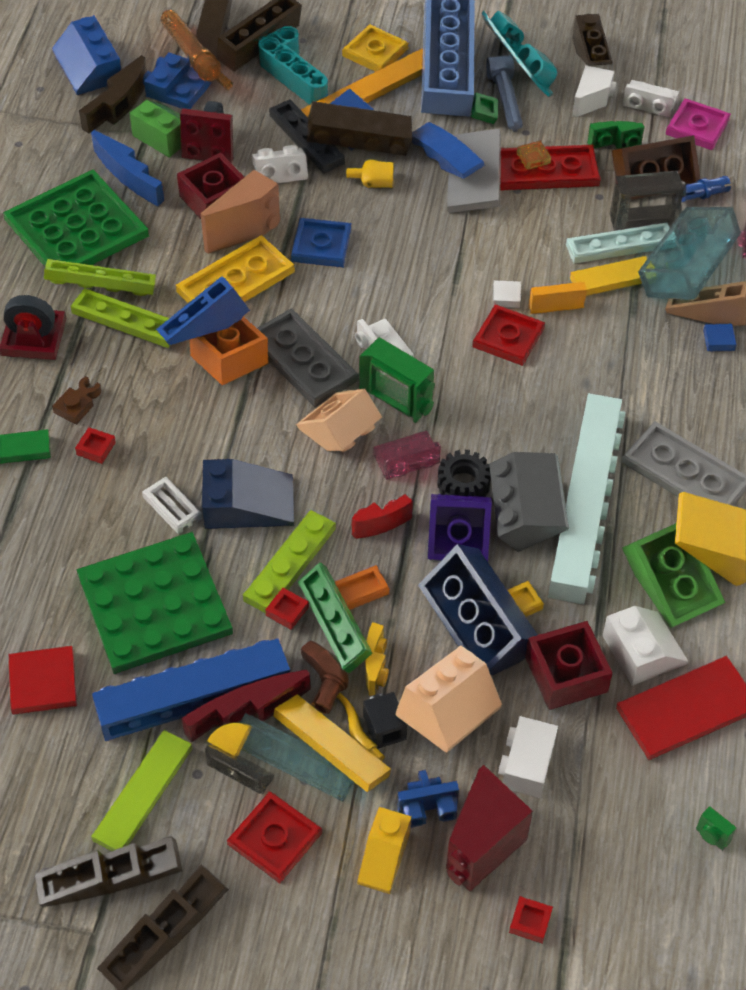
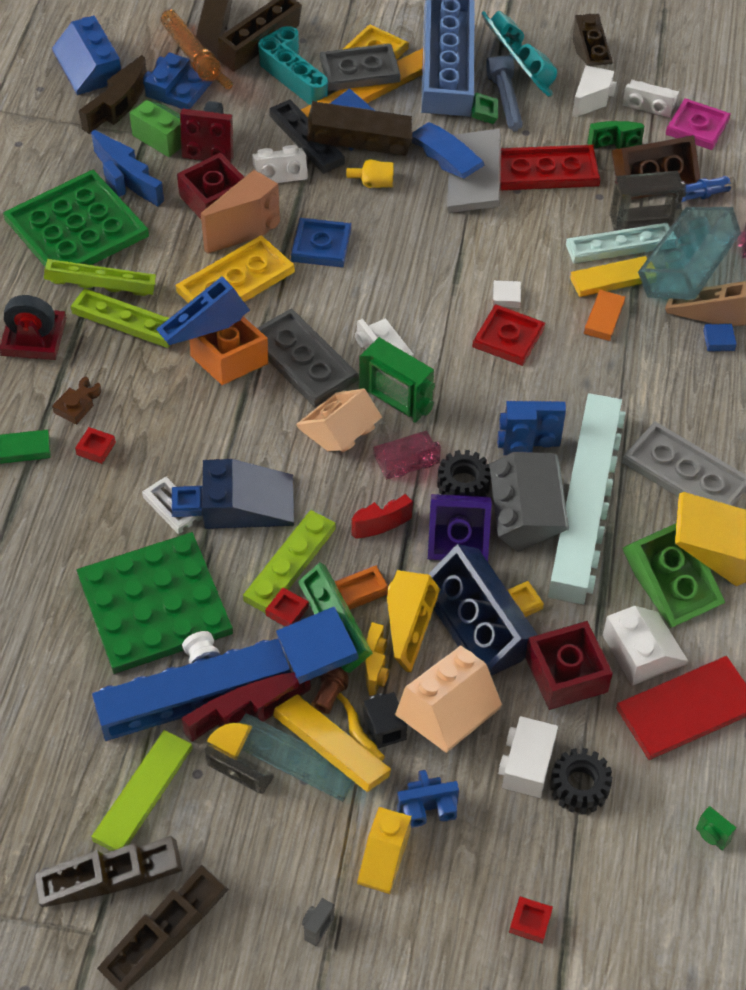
red tile [8,646,77,715] -> none
red tile [227,791,322,883] -> none
dark red slope [446,765,533,892] -> none
clear yellow tile [517,140,551,170] -> none
light orange tile [529,282,587,314] -> none
none -> blue tile [103,160,126,197]
none -> blue tile [172,486,203,517]
none -> white wheel [182,631,220,664]
none -> blue tile [276,606,359,684]
none -> dark grey plate [302,898,335,947]
none -> dark grey tile [320,44,401,91]
none -> yellow slope [387,570,440,672]
none -> blue plate [497,401,566,455]
none -> black tyre [550,748,613,814]
none -> orange tile [584,290,626,341]

